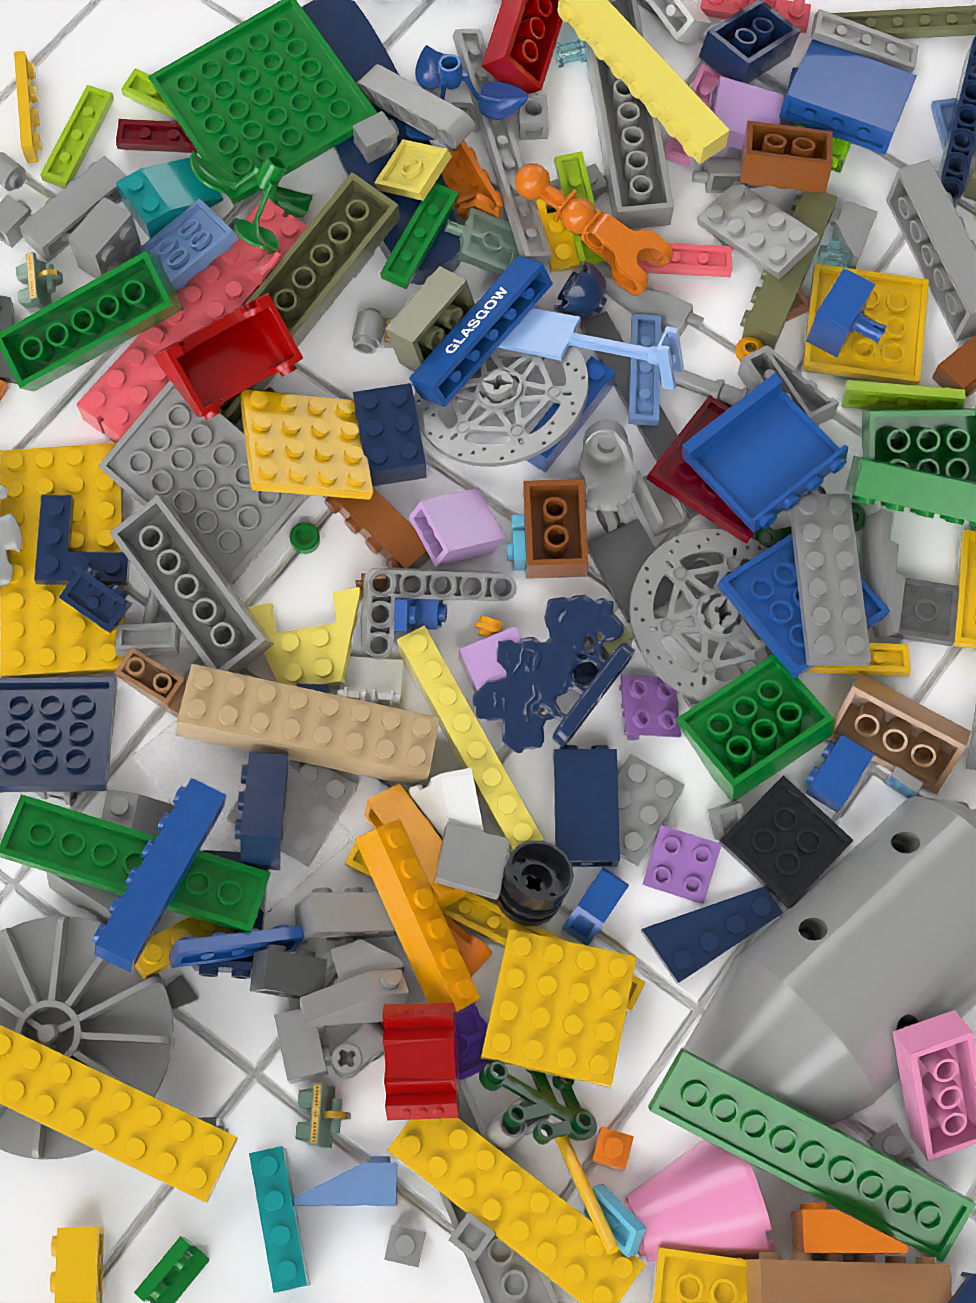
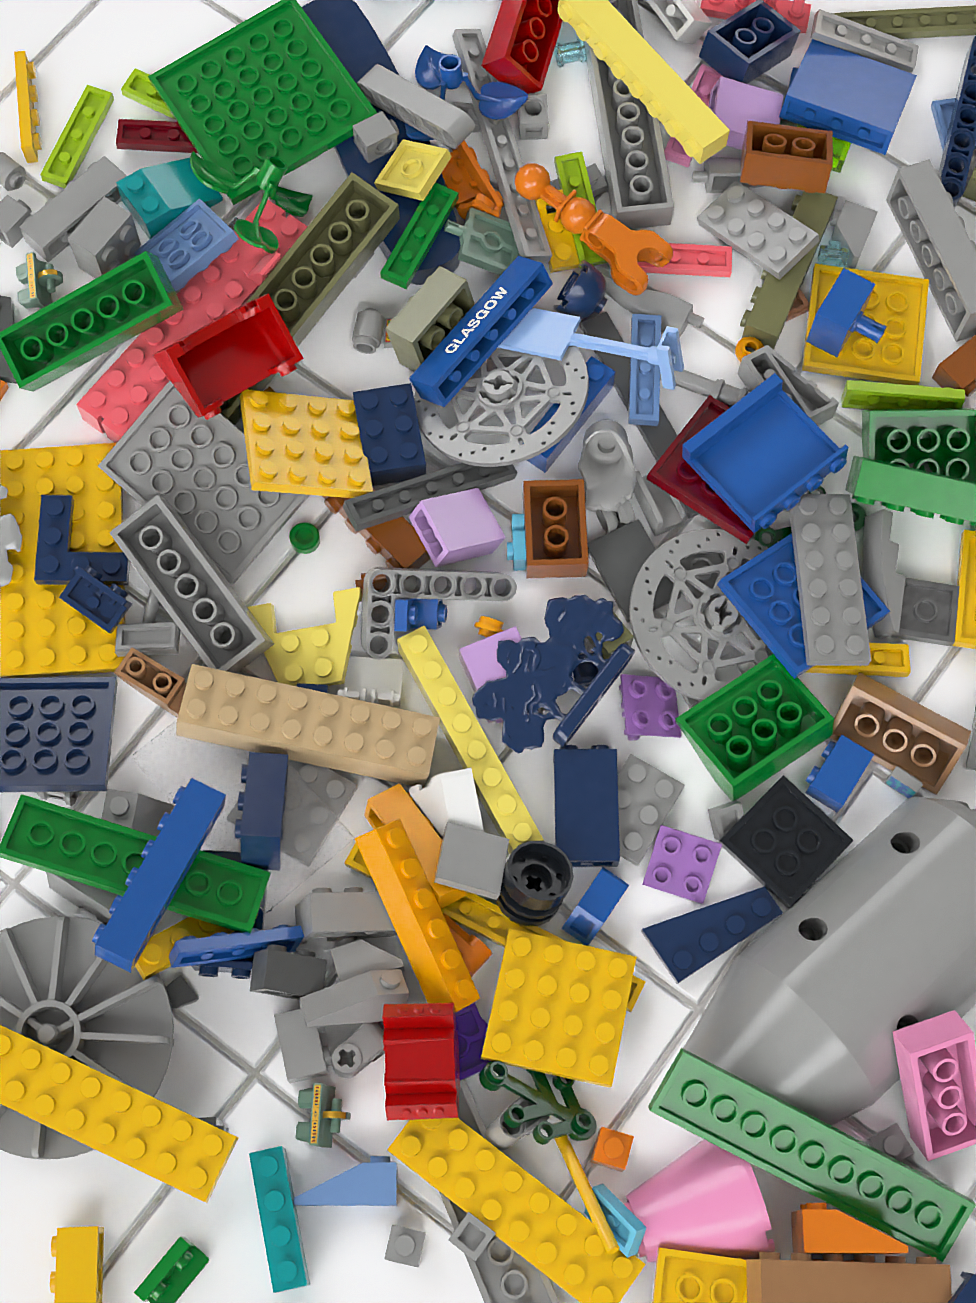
none -> dark grey plate [343,463,518,532]

